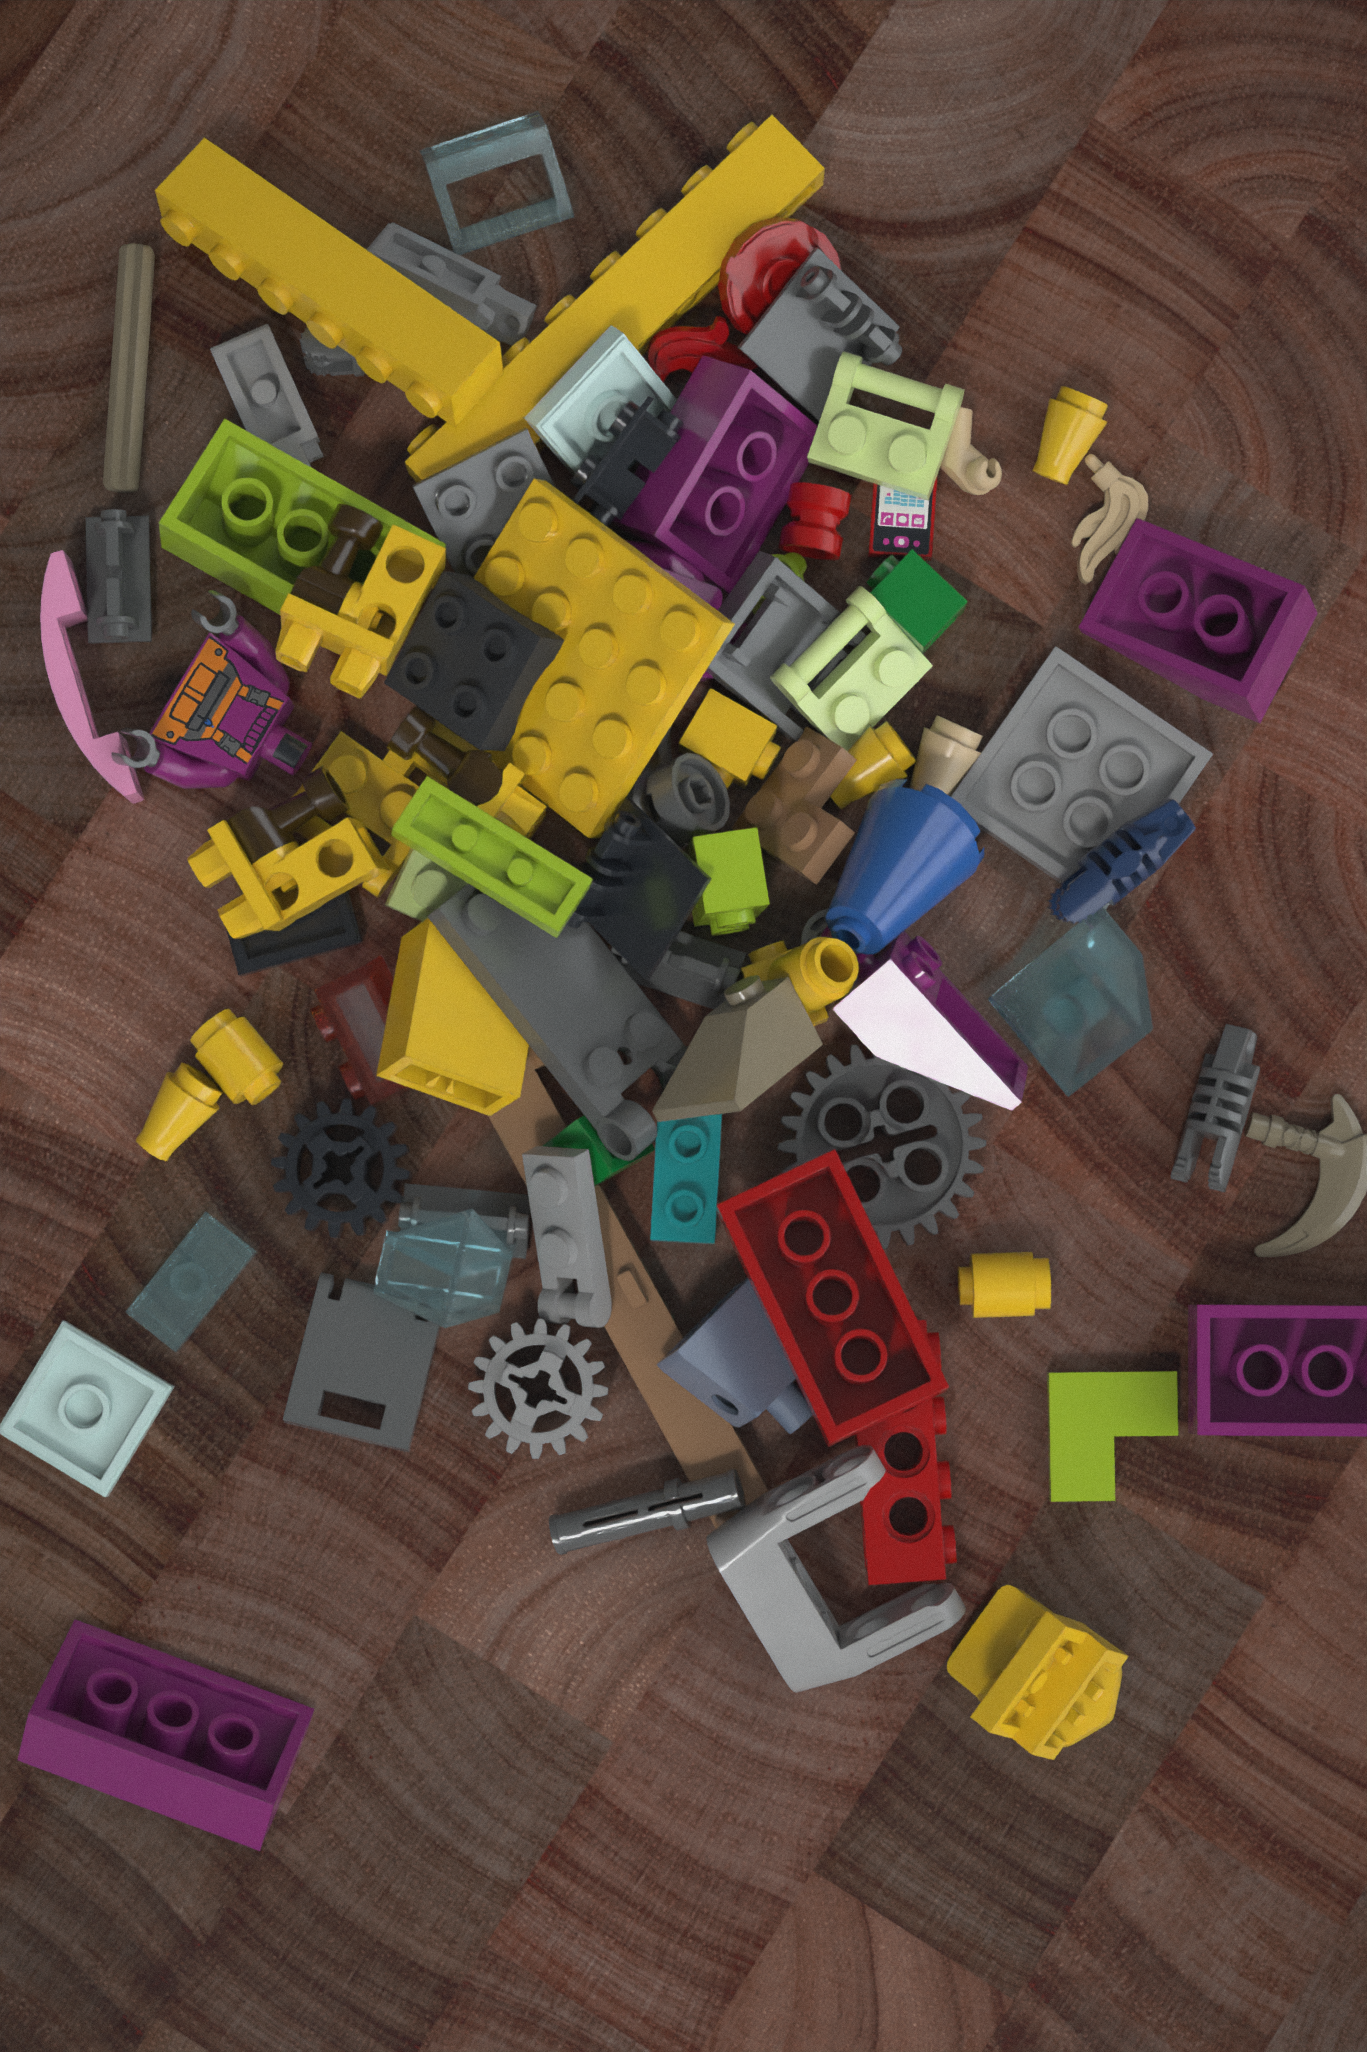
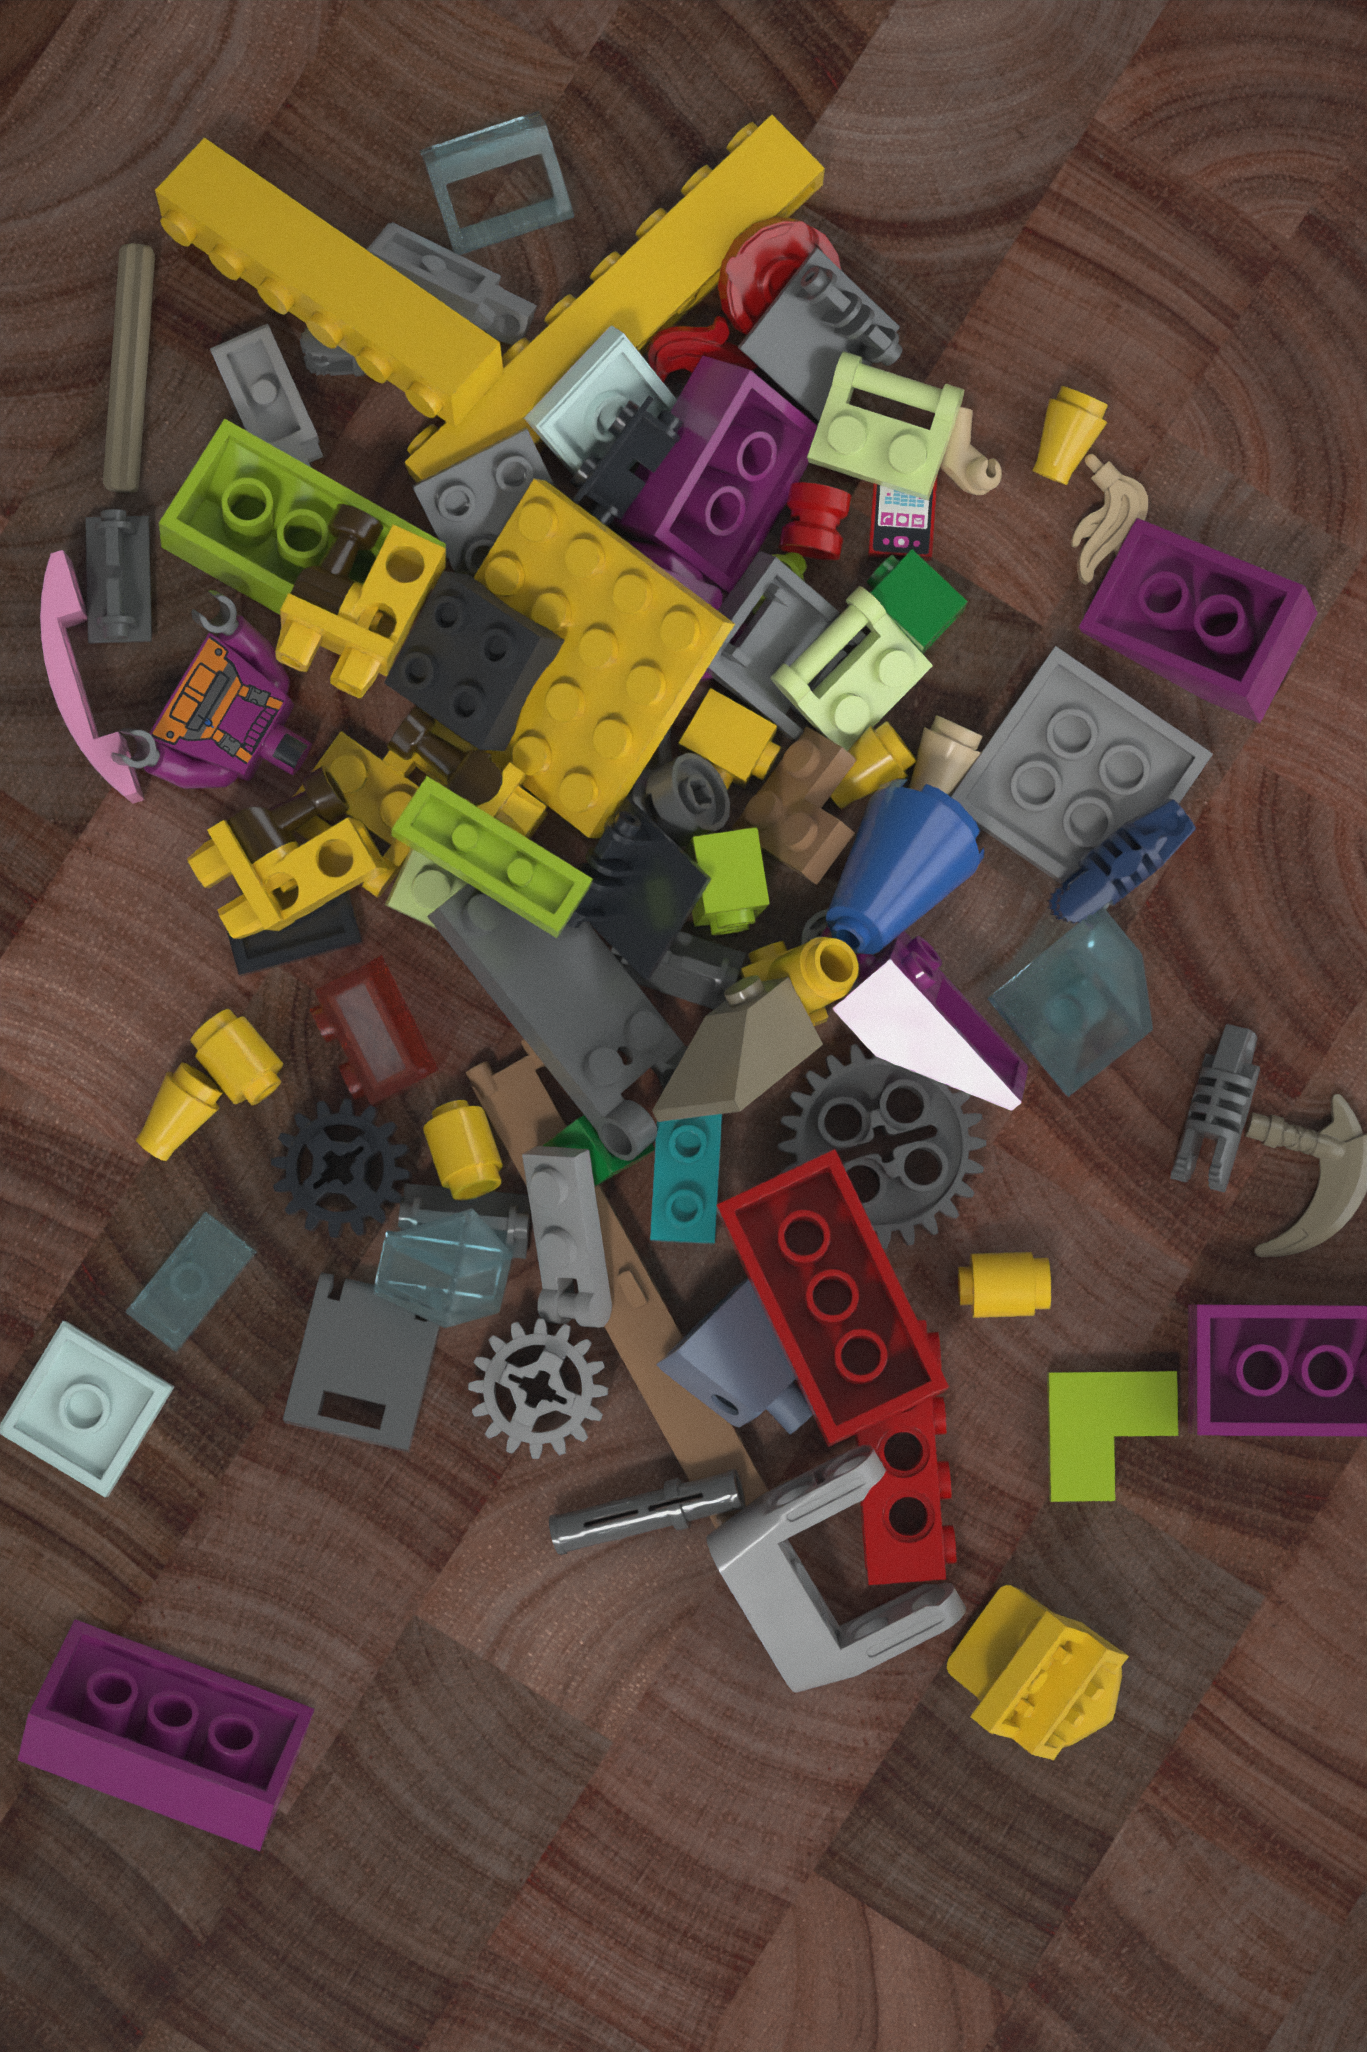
yellow brick [376,918,529,1116] -> none
none -> yellow brick [423,1100,503,1200]

